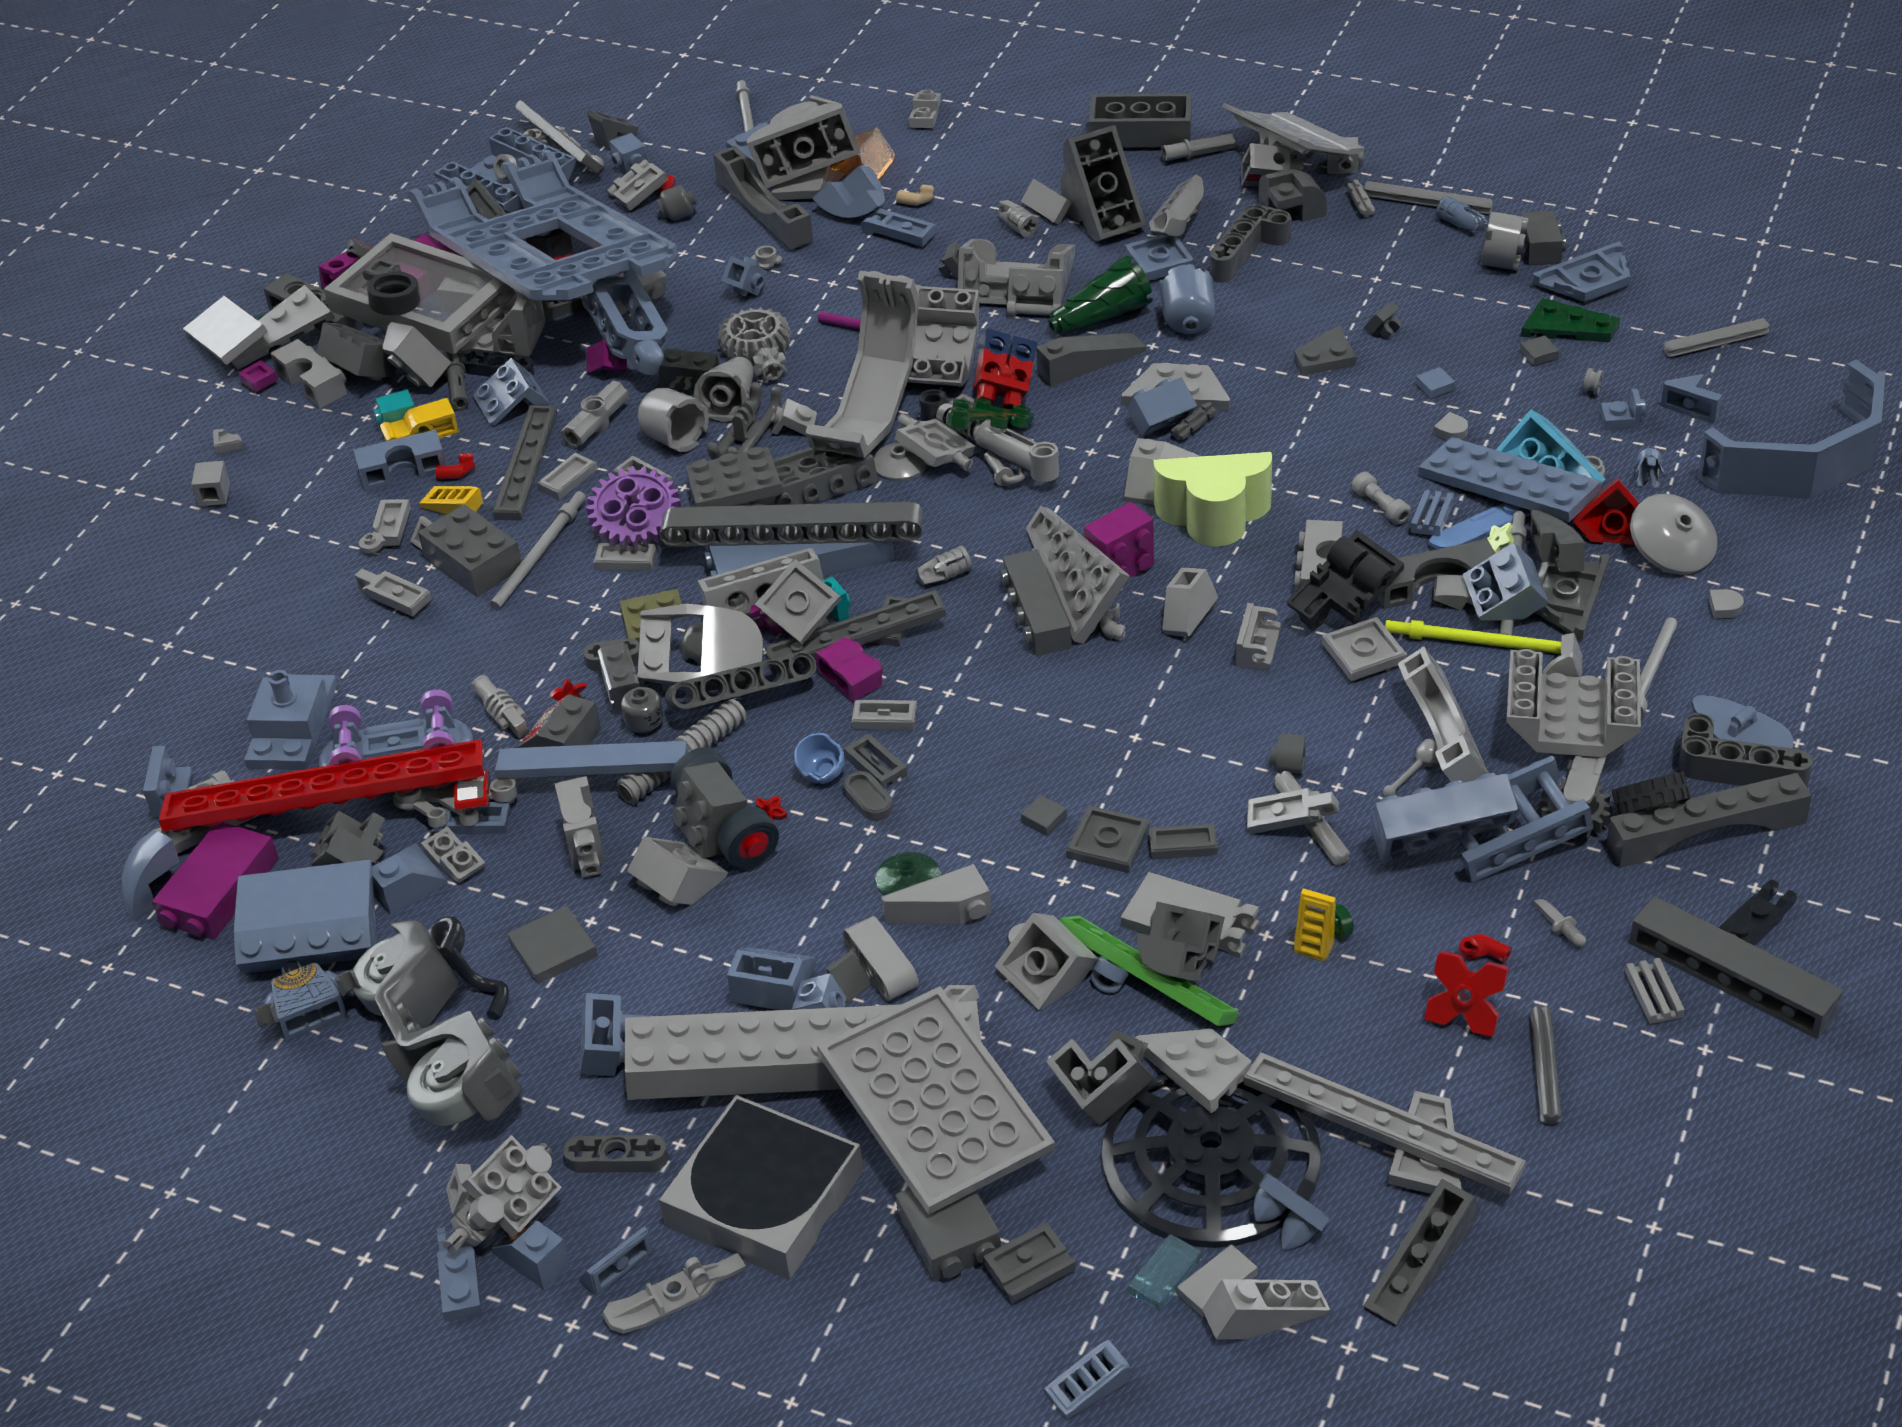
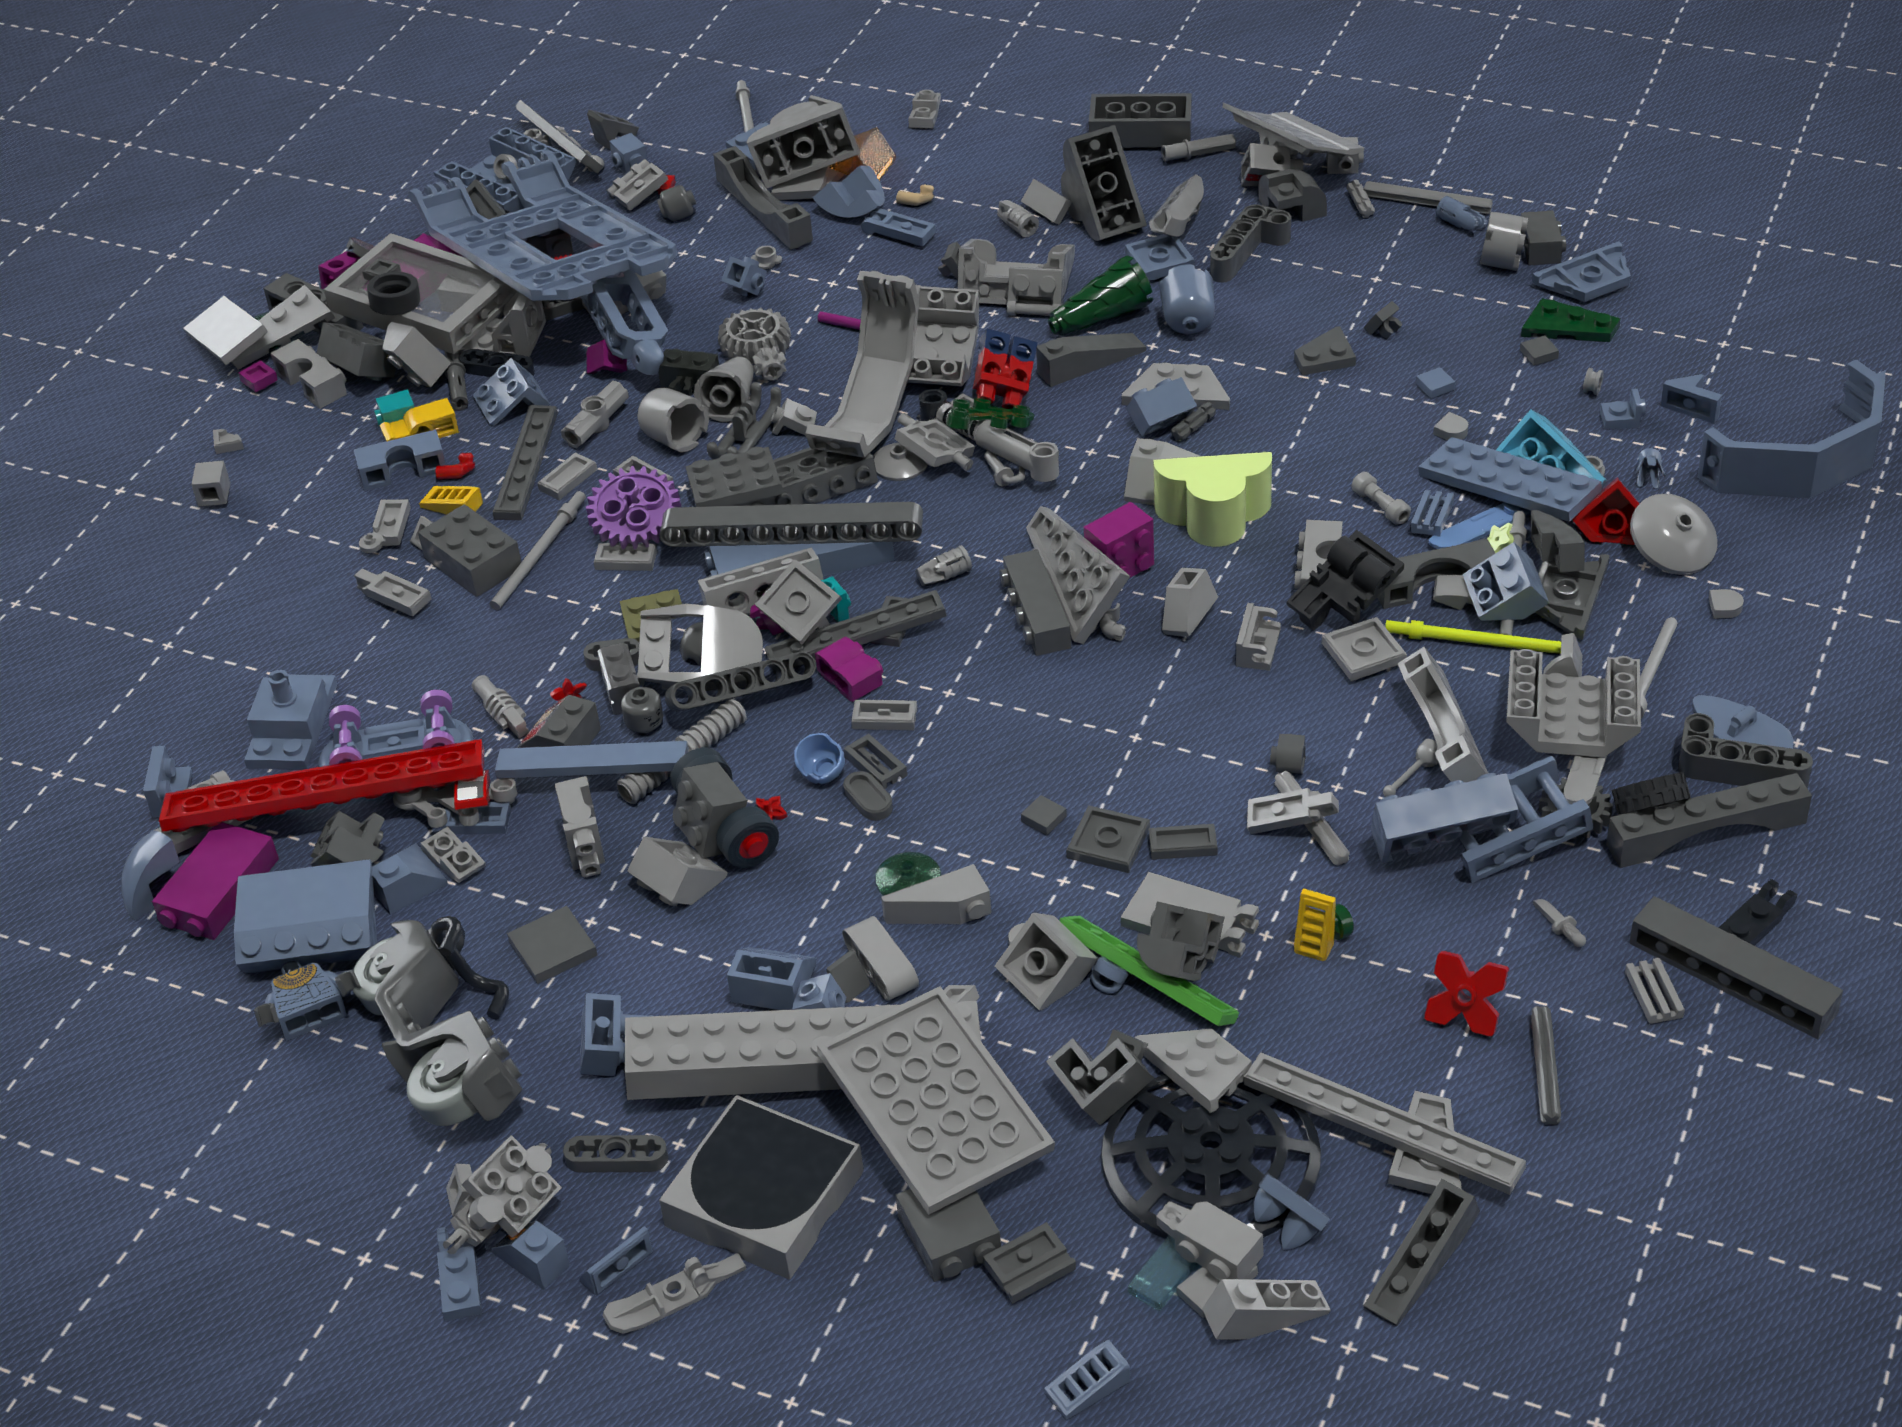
red arm [1459,934,1512,963] -> none
light grey axle [1664,318,1769,358] -> none
none -> light grey hinge [1156,1201,1263,1280]

